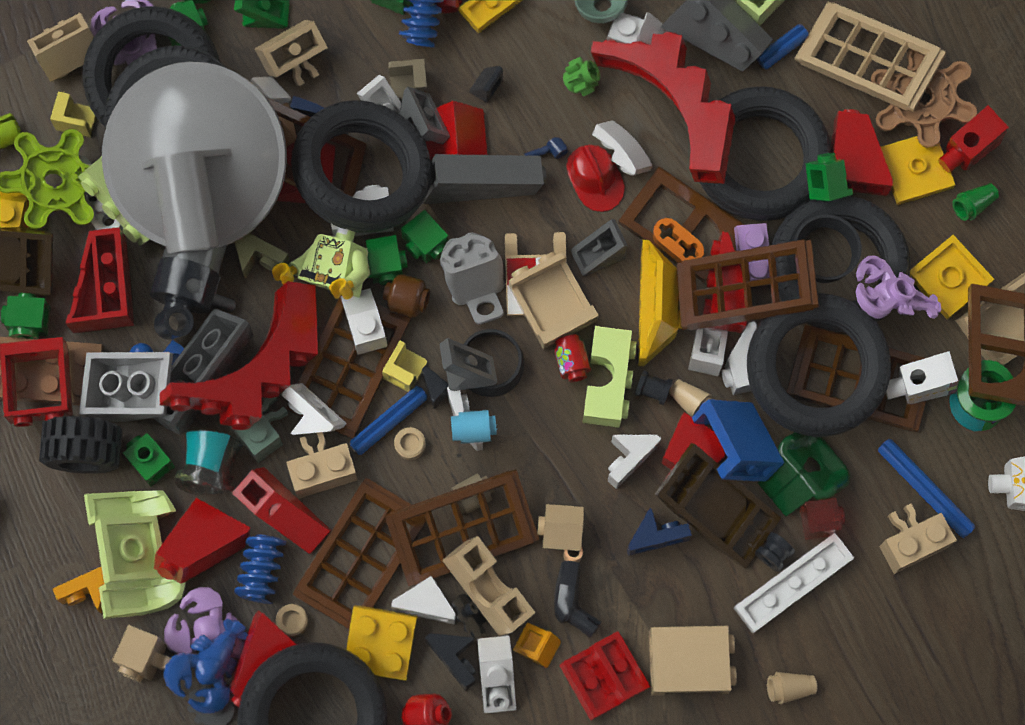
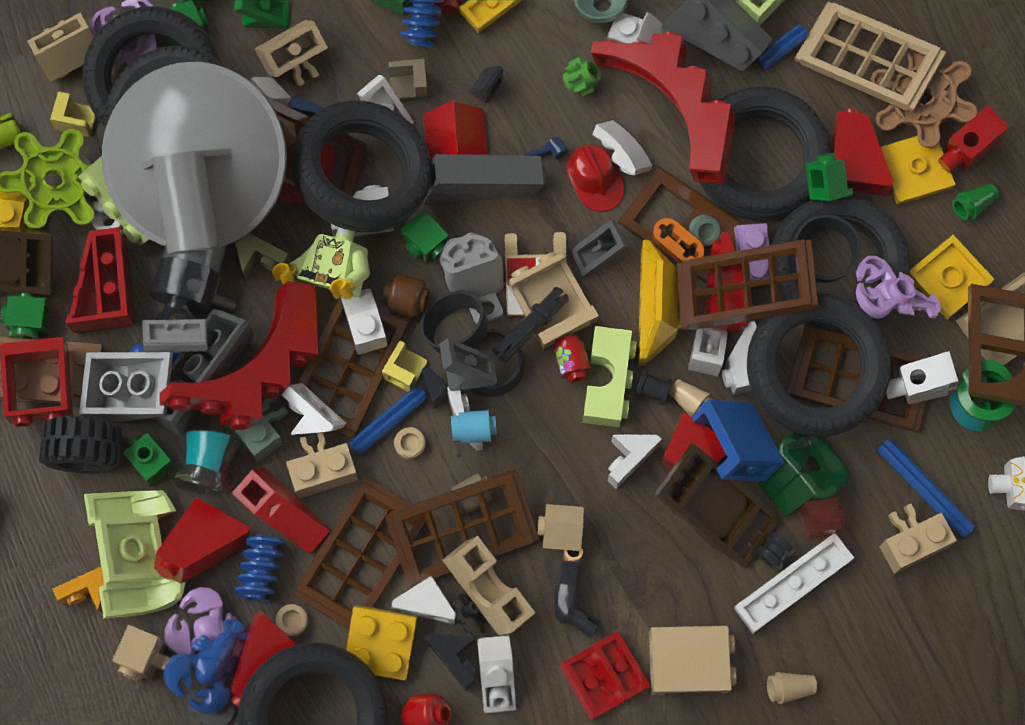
green brick [366,235,408,286] -> none
dark grey slope [400,87,450,145] -> none
light orange slope [513,622,561,668] -> none
dark blue slope [627,507,692,556] -> none
none -> light grey plate [142,319,207,352]
none -> black tyre [420,291,488,354]
none -> black pin [492,287,569,363]
none -> sand green tile [689,214,721,246]

